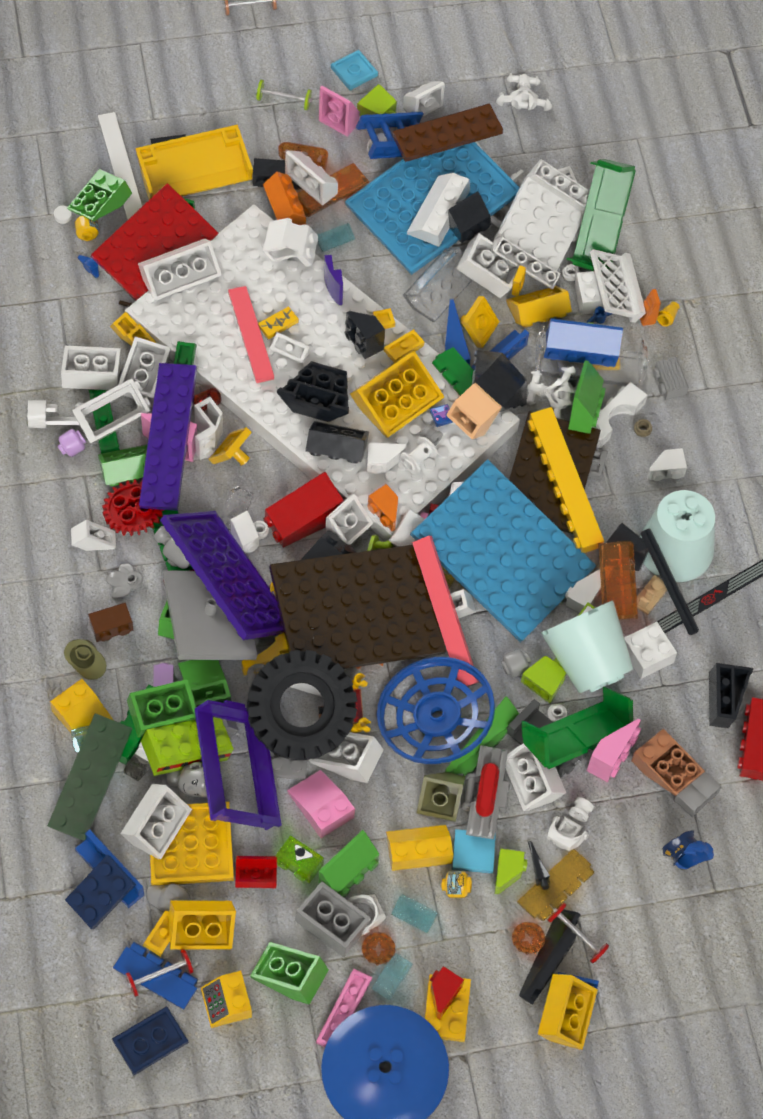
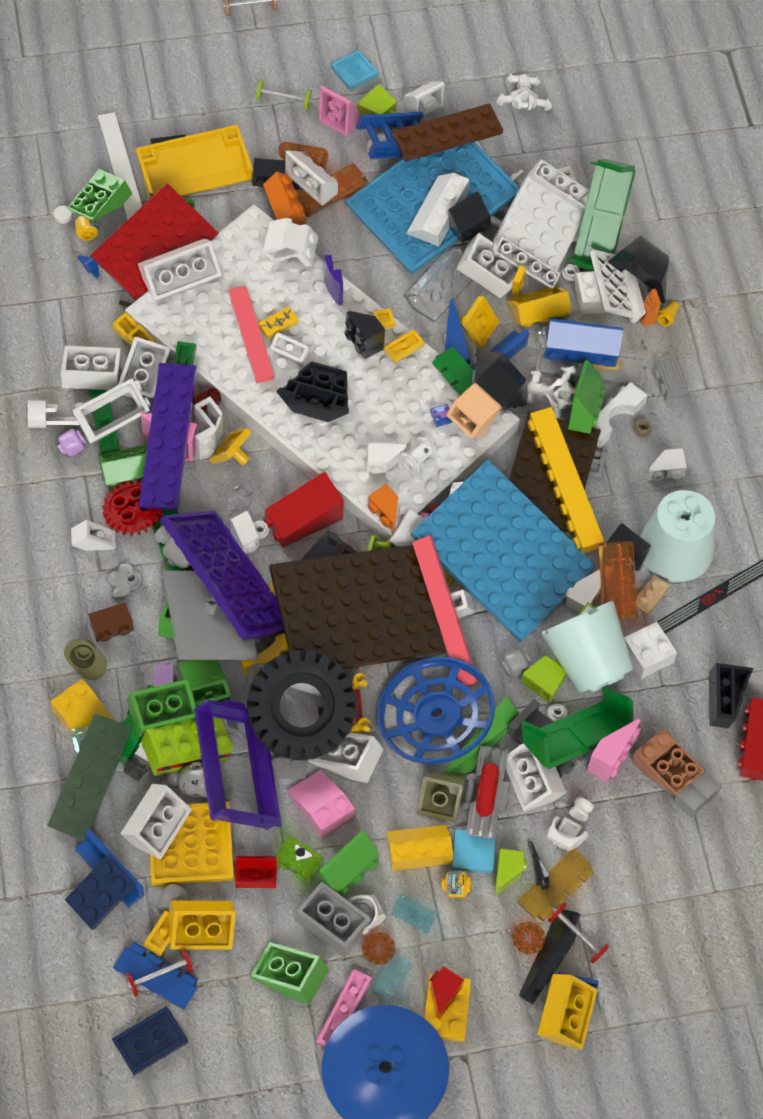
yellow slope [201,970,252,1028] -> none
black slope [305,421,369,464] -> none
clear light blue slope [317,223,355,252] -> none
white slope [326,493,373,545] -> none
yellow slope [350,351,444,438] -> none
light grey wheel [420,424,443,446] -> none
blue piece [587,306,612,324] -> none
black axle [640,528,699,635] -> none
piece [662,830,714,869] -> none
none -> black wedge [608,235,669,304]

